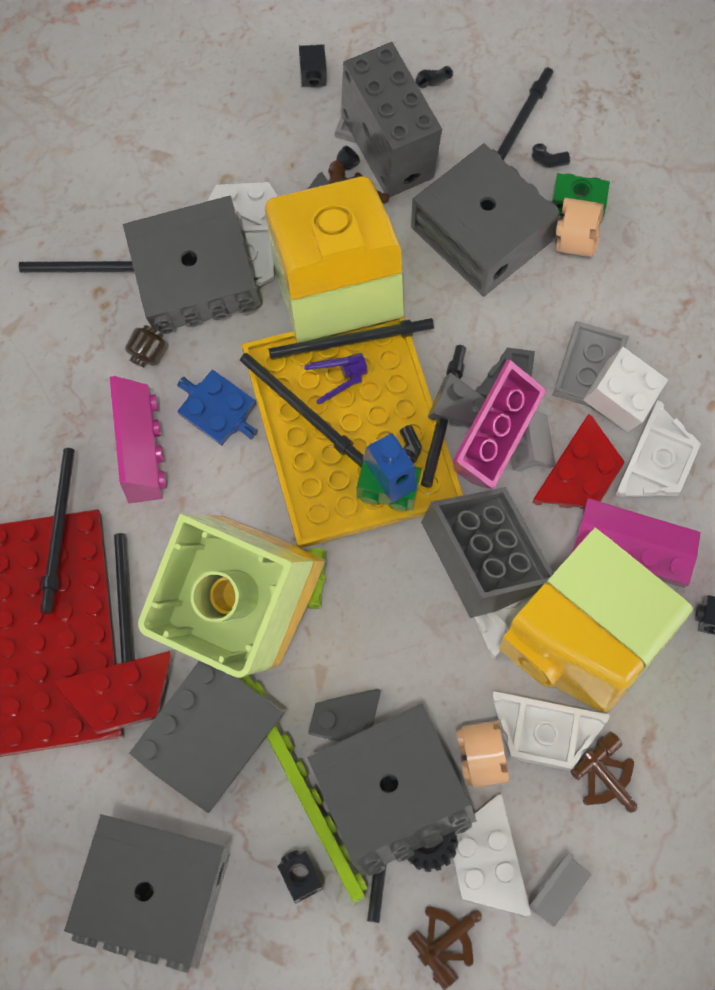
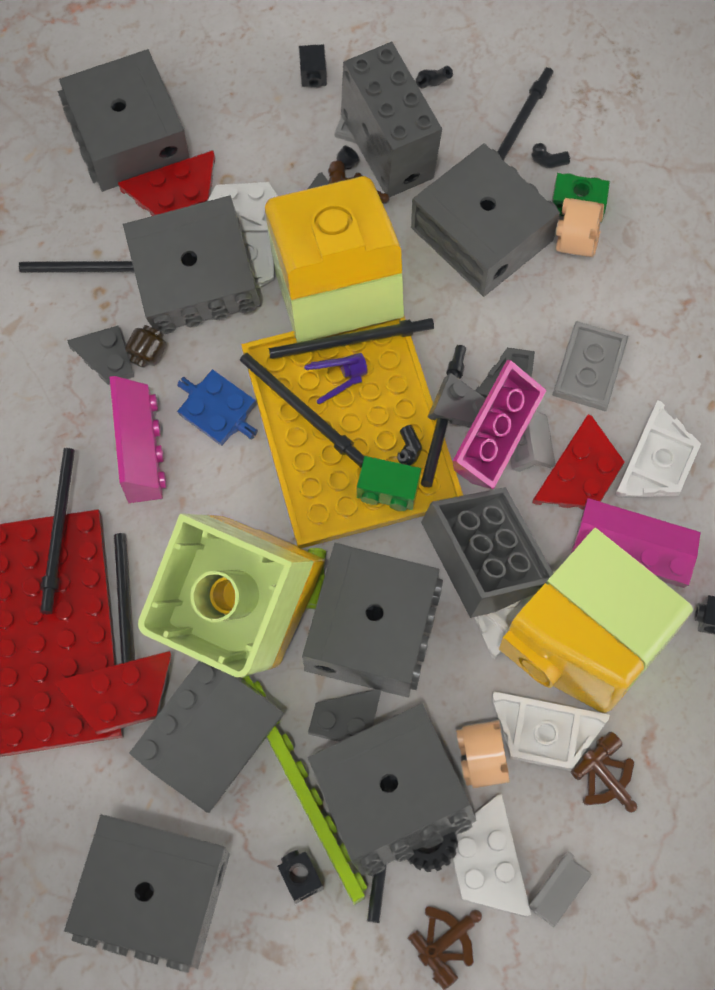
blue torso [363,433,417,504] -> none
white brick [583,347,668,433] -> none
none -> dark grey gear [57,49,189,192]
none -> dark grey wing [67,325,134,385]
none -> red wing [118,150,215,216]
none -> dark grey gear [302,543,443,698]

